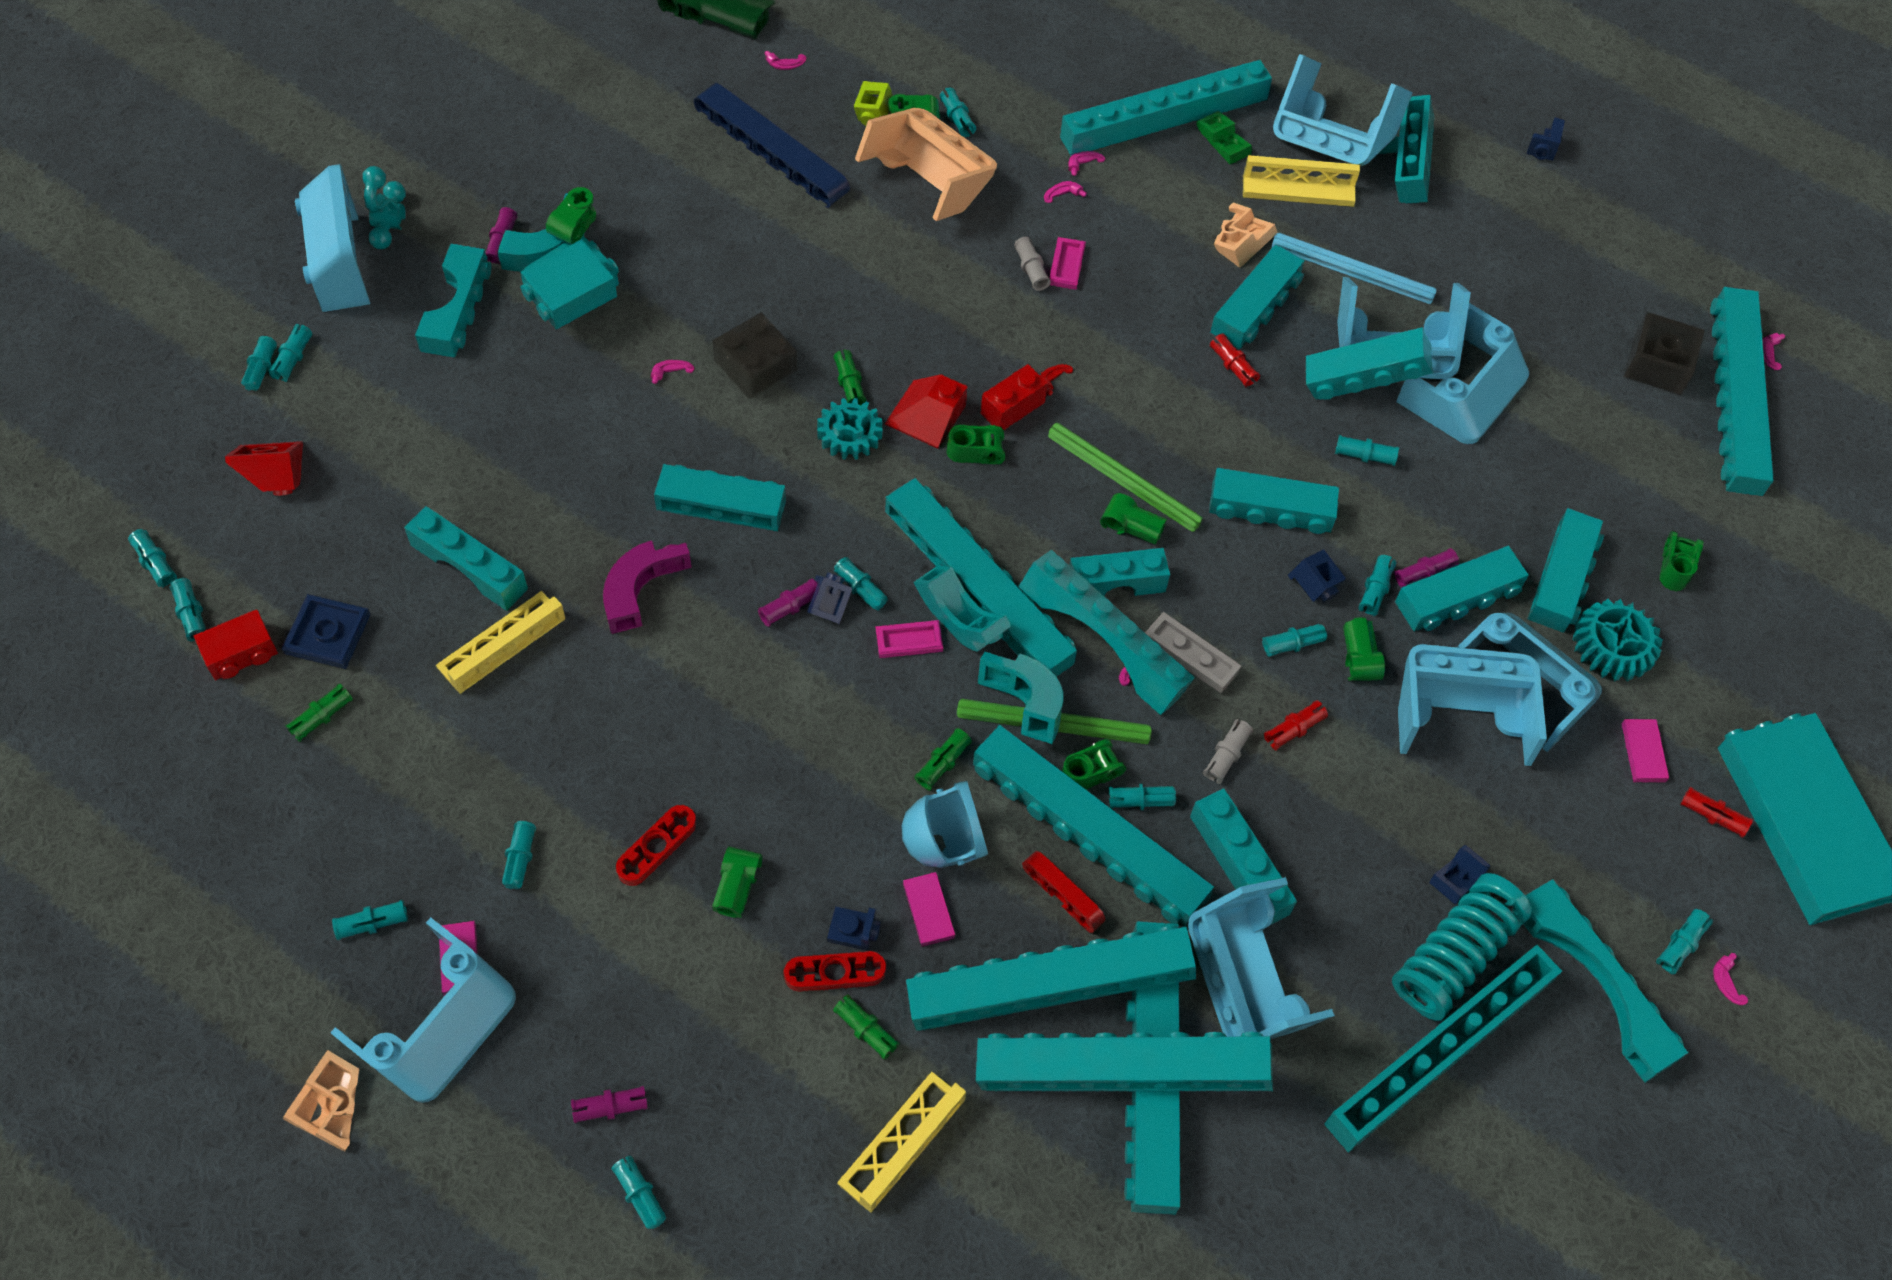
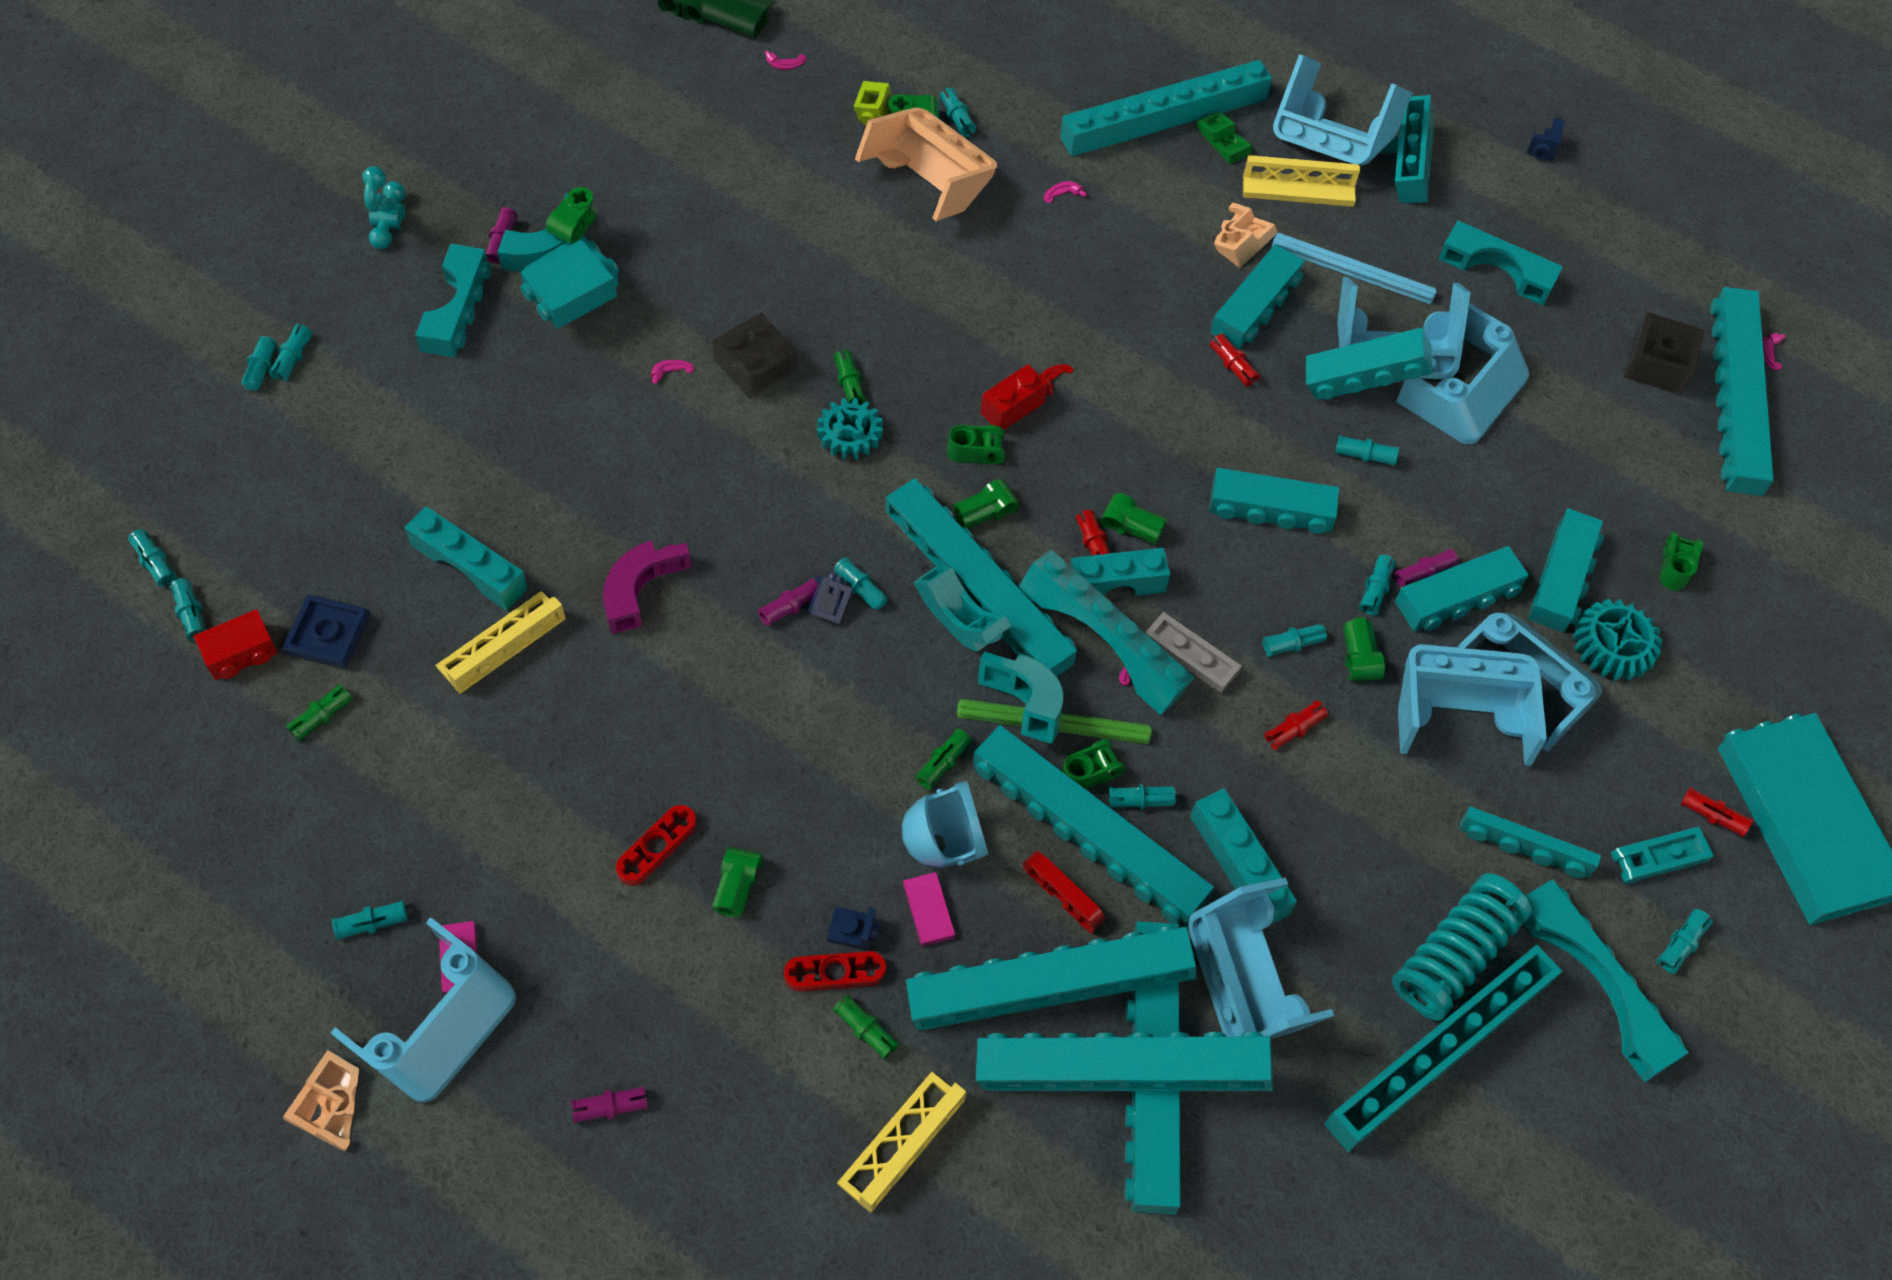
red slope [225,441,303,496] -> none
medium azure windscreen [295,164,370,312] -> none
teal axle [502,821,536,889] -> none
teal axle [611,1156,666,1229] -> none
teal brick [654,464,786,532] -> none
dark blue beam [693,83,850,208] -> none
dark pink tile [875,620,943,658] -> none
red slope [885,374,968,449] -> none
light grey pin [1014,237,1051,291] -> none
bright green axle [1048,423,1203,532] -> none
dark pink tile [1049,237,1086,290] -> none
dark pink piece [1068,151,1105,176] -> none
light grey pin [1203,719,1253,784] -> none
dark blue brick [1287,549,1346,603] -> none
dark blue bracket [1429,845,1490,905] -> none
dark pink tile [1622,719,1669,782] -> none
dark pink piece [1713,953,1748,1005] -> none
none -> green piece [953,479,1020,529]
none -> red pin [1075,509,1111,556]
none -> teal arch [1438,220,1563,306]
none -> teal plate [1458,806,1601,878]
none -> teal plate [1610,827,1714,885]

